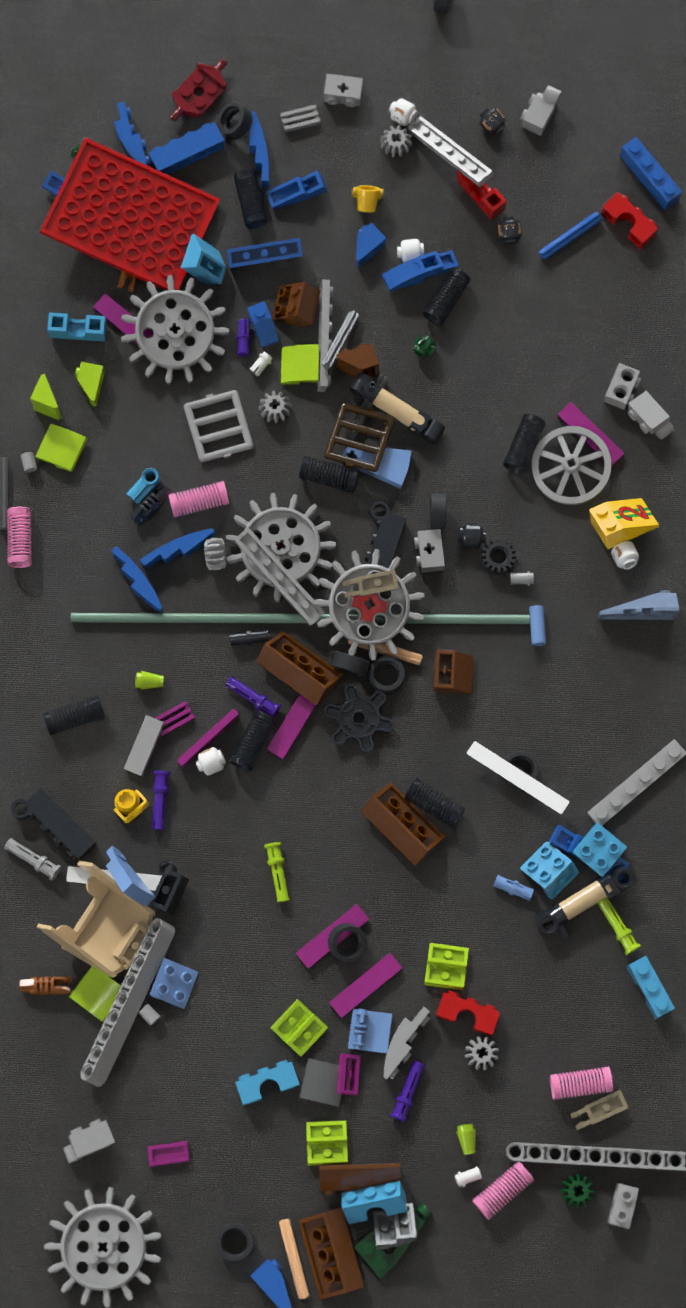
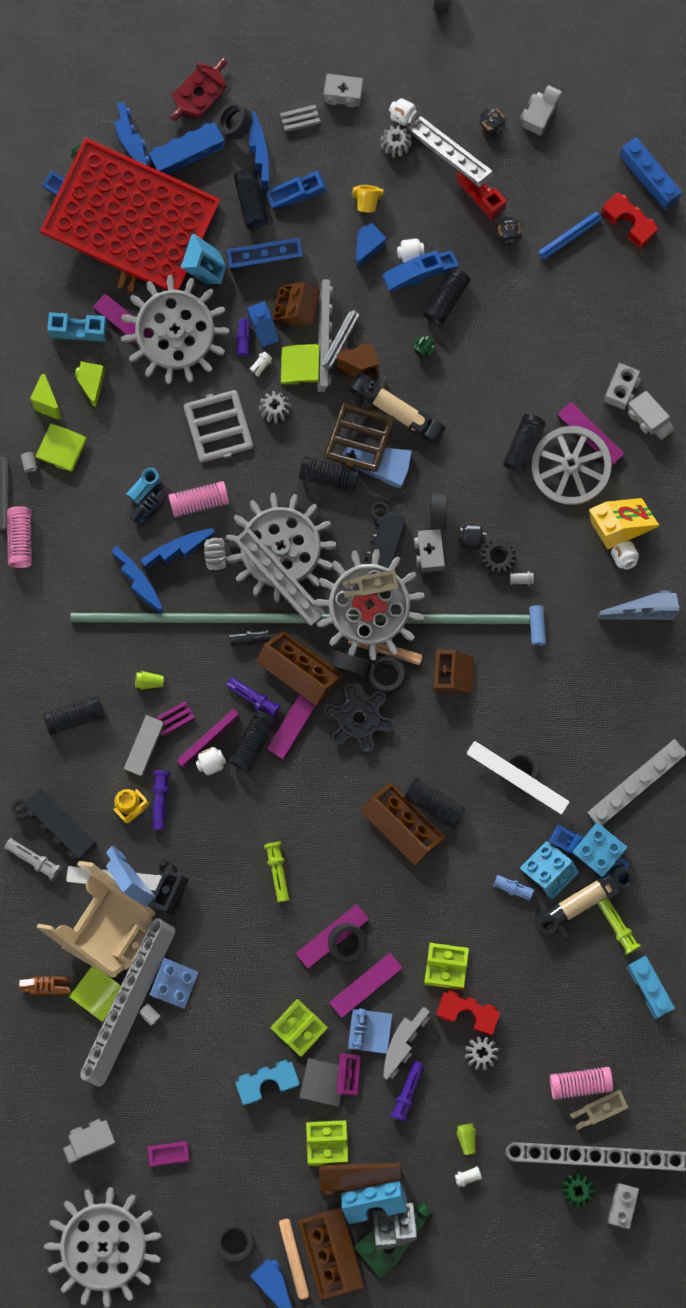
bright pink piece [473,1161,534,1220] -> none

